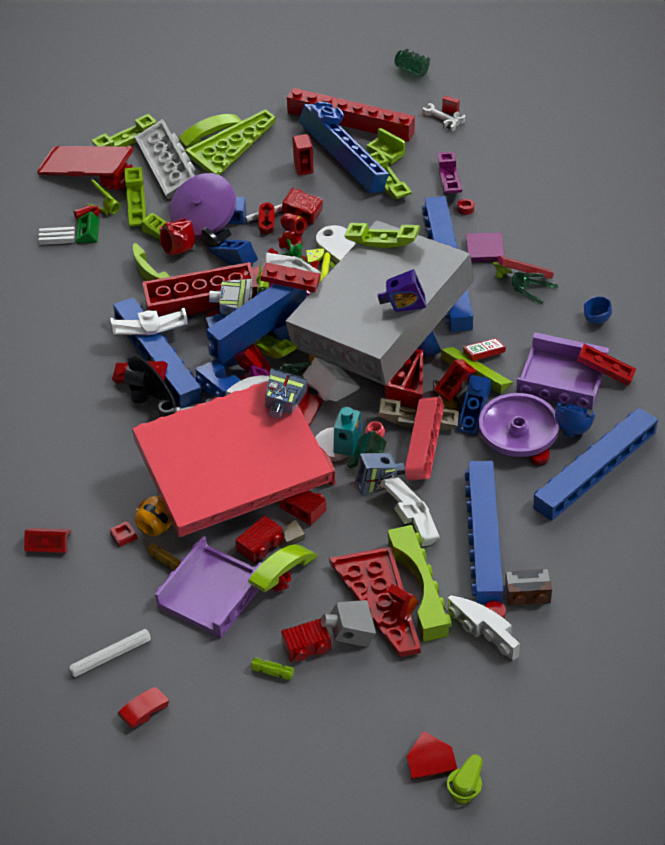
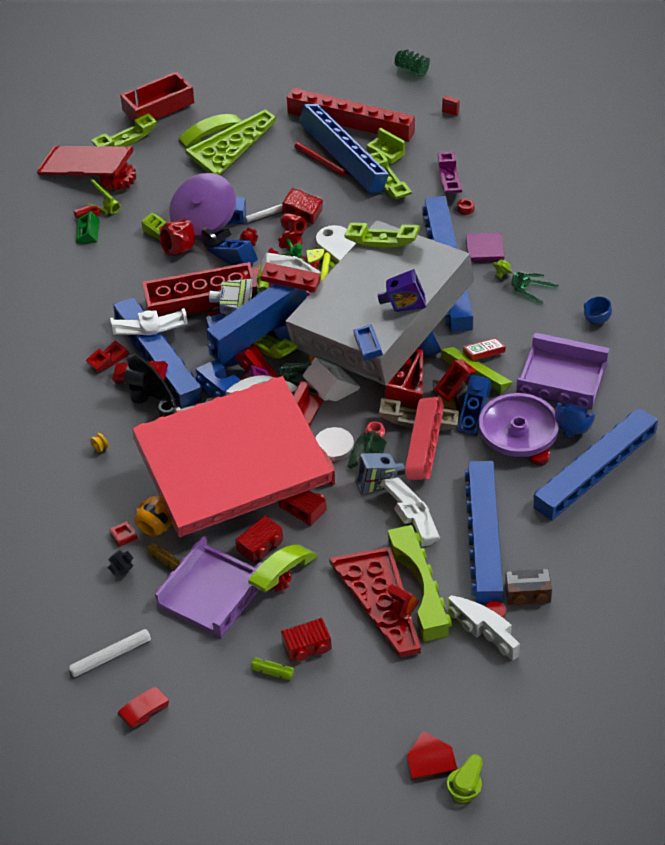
red panel [24,528,71,553] -> none
white tile [38,227,75,245] -> none
lime slope [125,167,147,227] -> none
lime slope [133,243,170,281] -> none
white plate [135,119,196,199] -> none
red beam [258,202,275,234] -> none
torso [265,369,308,418] -> none
dark tan tile [284,520,305,546] -> none
red brick [292,134,314,176] -> none
blue tile [310,102,344,124] -> none
light grey torso [321,600,376,647] -> none
teal torso [333,407,362,456] -> none
white bar [422,103,466,132] -> none
red tile [497,255,554,279] -> none
red plate [576,343,636,386] -> none
none -> red slope [85,340,129,372]
none -> yellow bush [90,433,109,453]
none -> black gear [107,550,134,576]
none -> red piece [120,71,195,123]
none -> red plant [240,227,258,246]
none -> red bar [294,142,347,176]
none -> tile [353,324,383,361]

